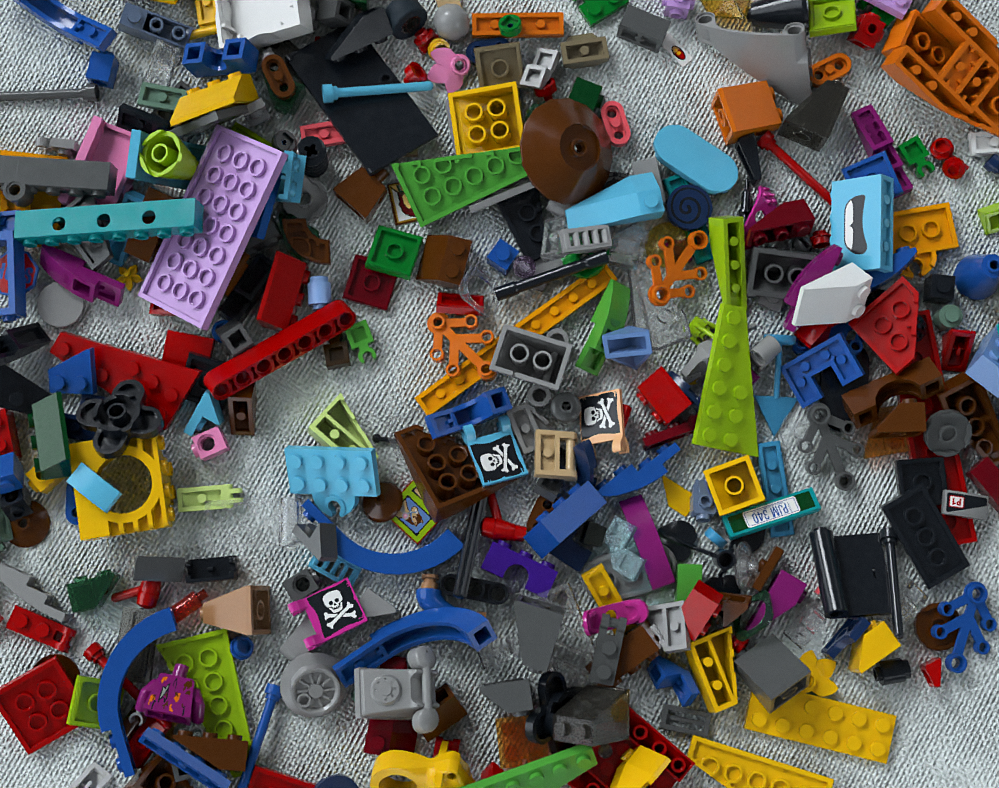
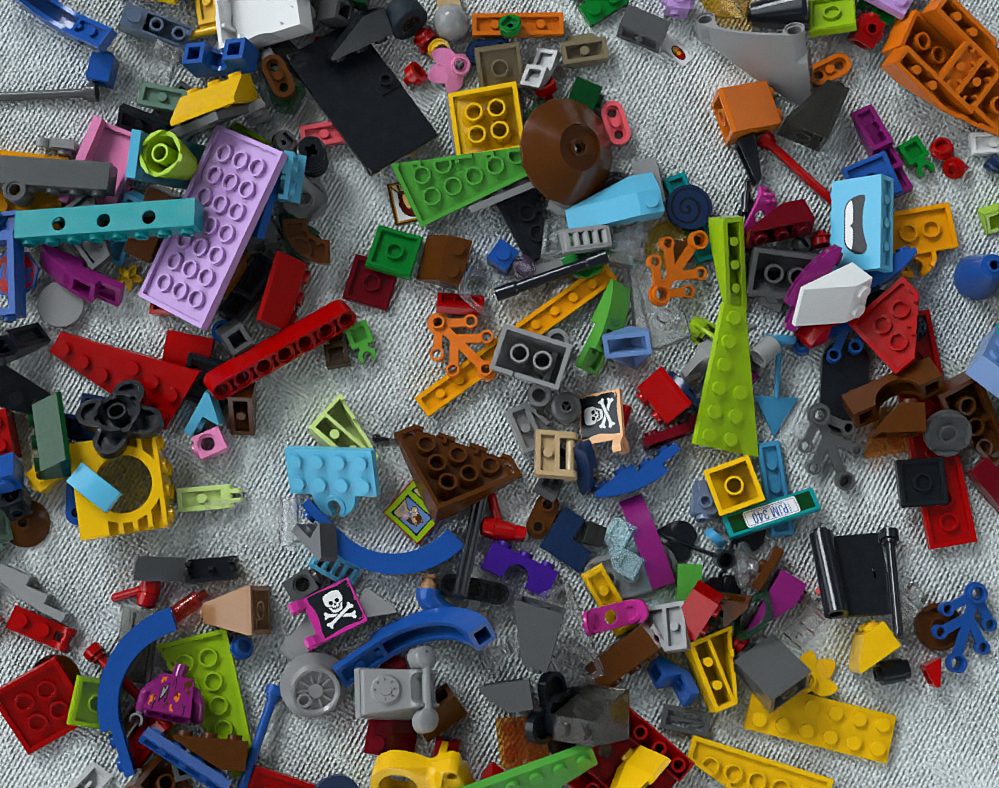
blue wing [48,348,98,394] -> none
clear green slope [67,569,120,613] -> none
light blue brick [307,276,332,311] -> none
medium azure piece [322,81,434,103] -> none
reddish brown torso [333,167,390,224] -> none
reddish brown piece [362,481,403,523] -> none
blue arch [424,386,513,440] -> none
flag [461,415,528,487] -> none
blue wedge [523,481,607,559] -> none
dark grey plate [589,613,627,686] -> none
medium azure tile [653,125,738,195] -> none
yellow sticker [662,476,692,517] -> none
blue plate [781,332,866,409] -> none
dark blue tile [821,617,871,659] -> none
black tile [879,482,970,590] -> none
black brick [923,274,956,305] -> none
sand green brick [933,304,963,332] -> none
red slope [941,329,976,372] -> none
slope [941,490,989,521] -> none

